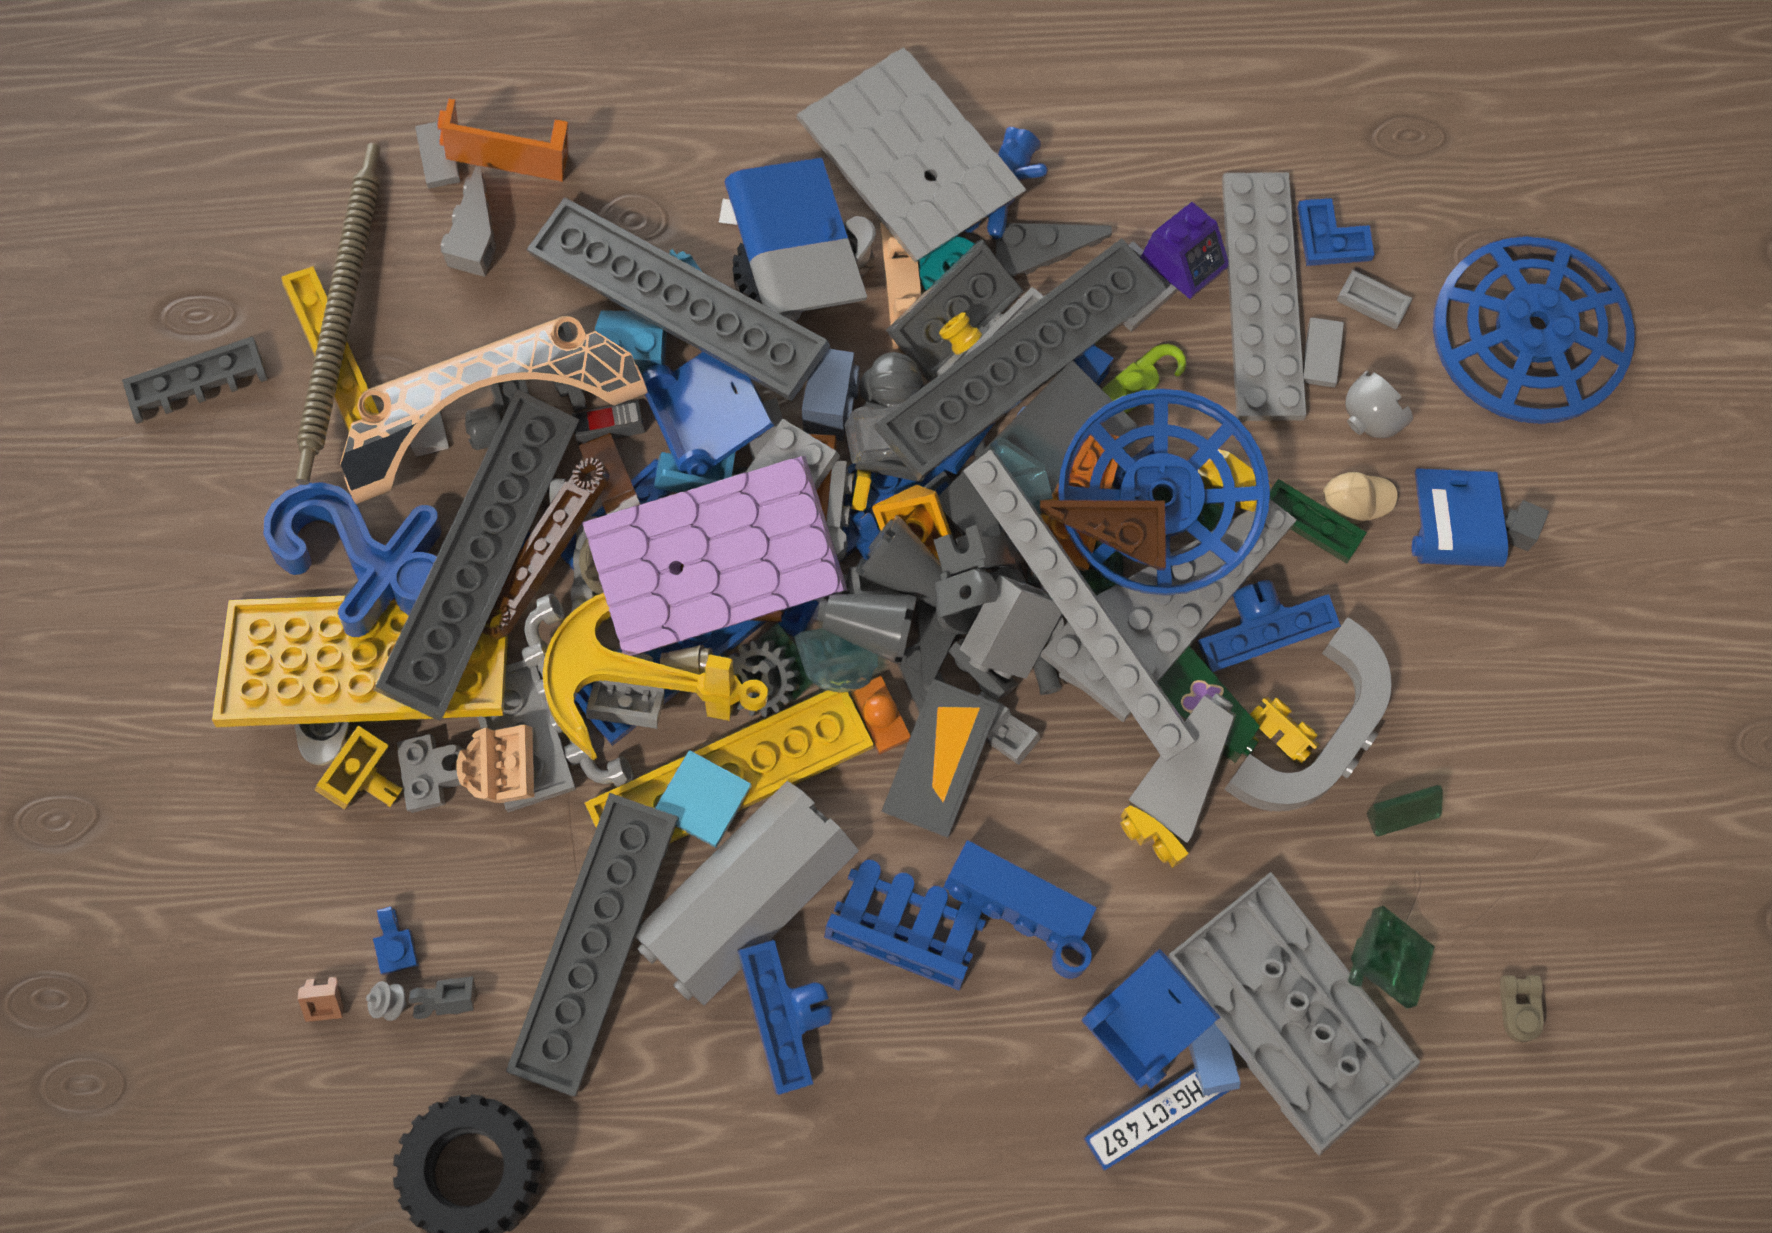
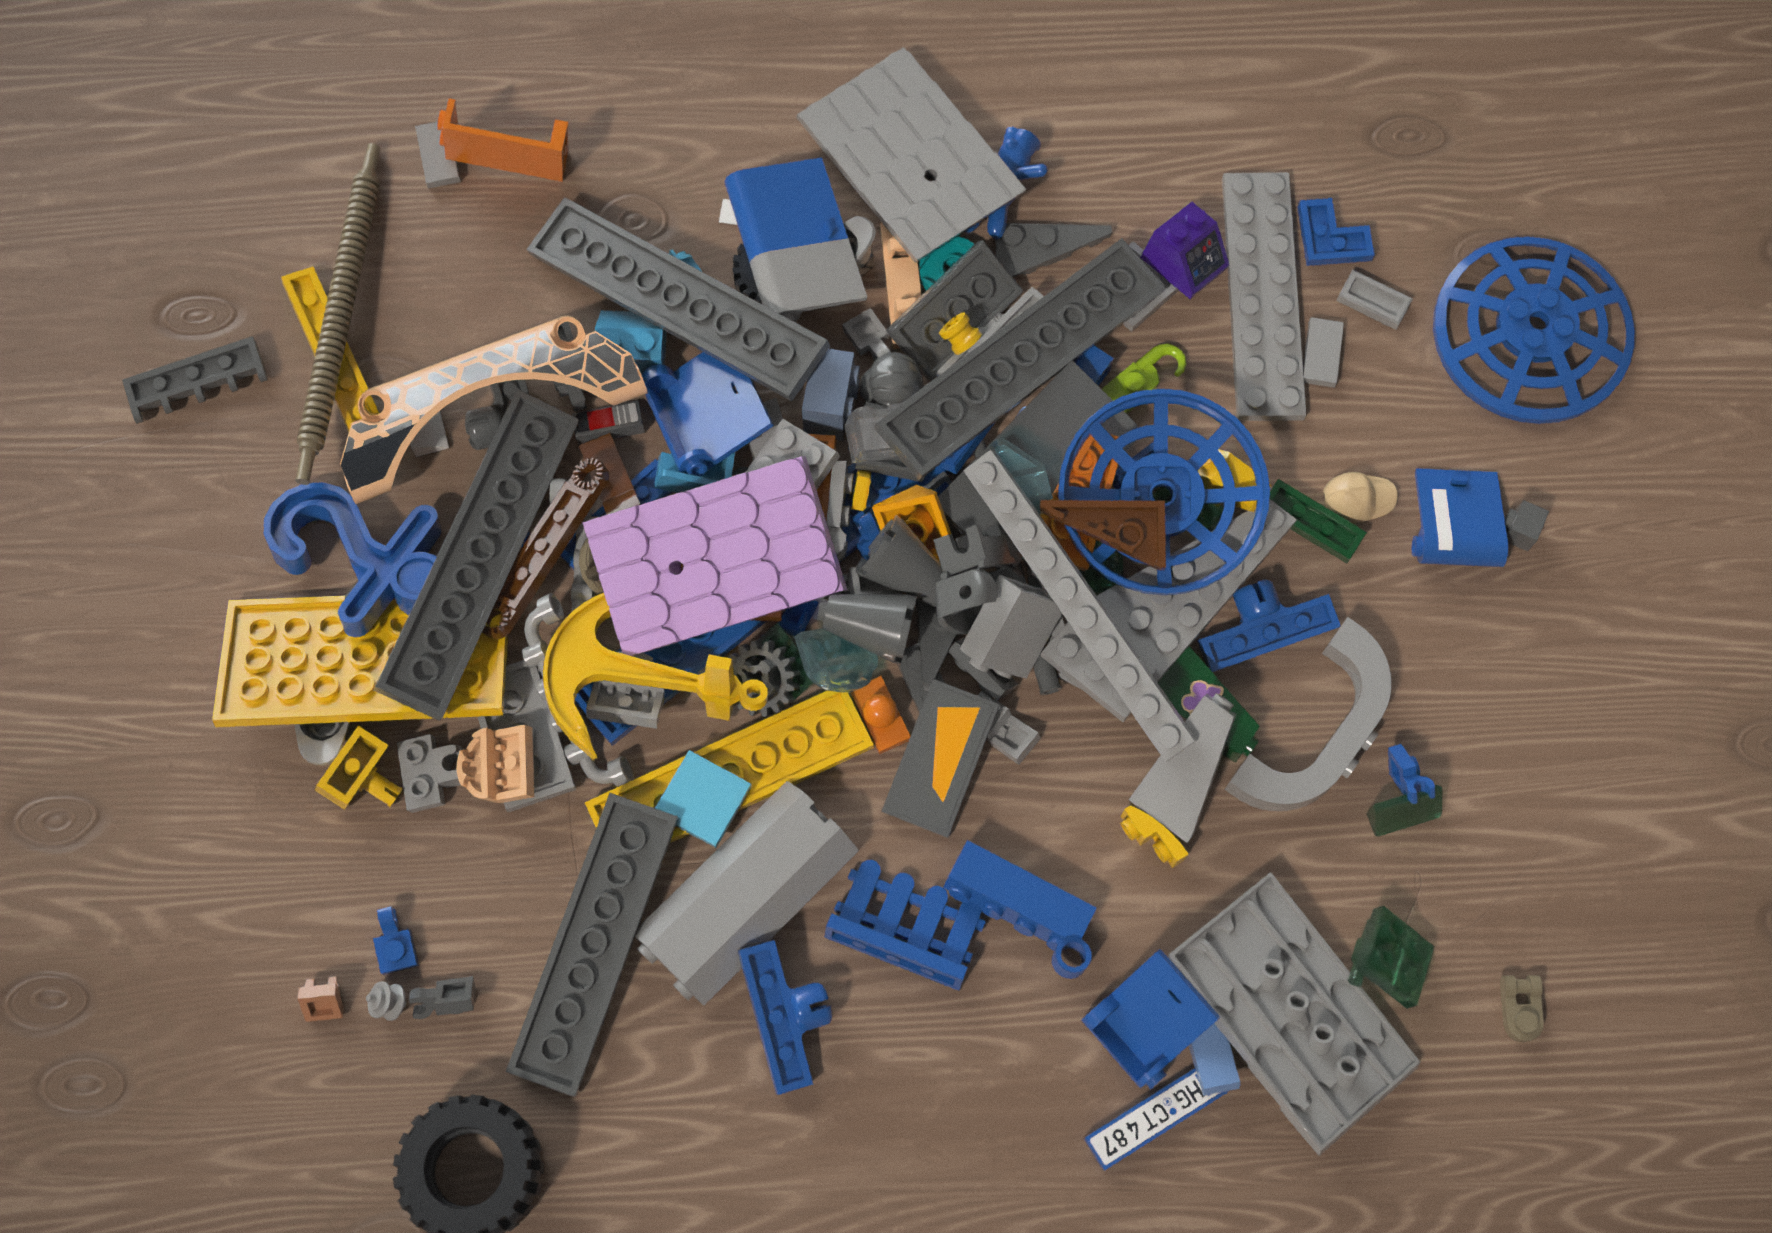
light grey slope [441,166,496,277] -> none
dark tan cone [660,645,714,675] -> none
yellow hinge [1250,697,1320,764] -> none
light grey cylinder [1345,371,1413,439] -> none
none -> light grey plate [842,308,891,361]
none -> blue plate [1388,744,1435,804]

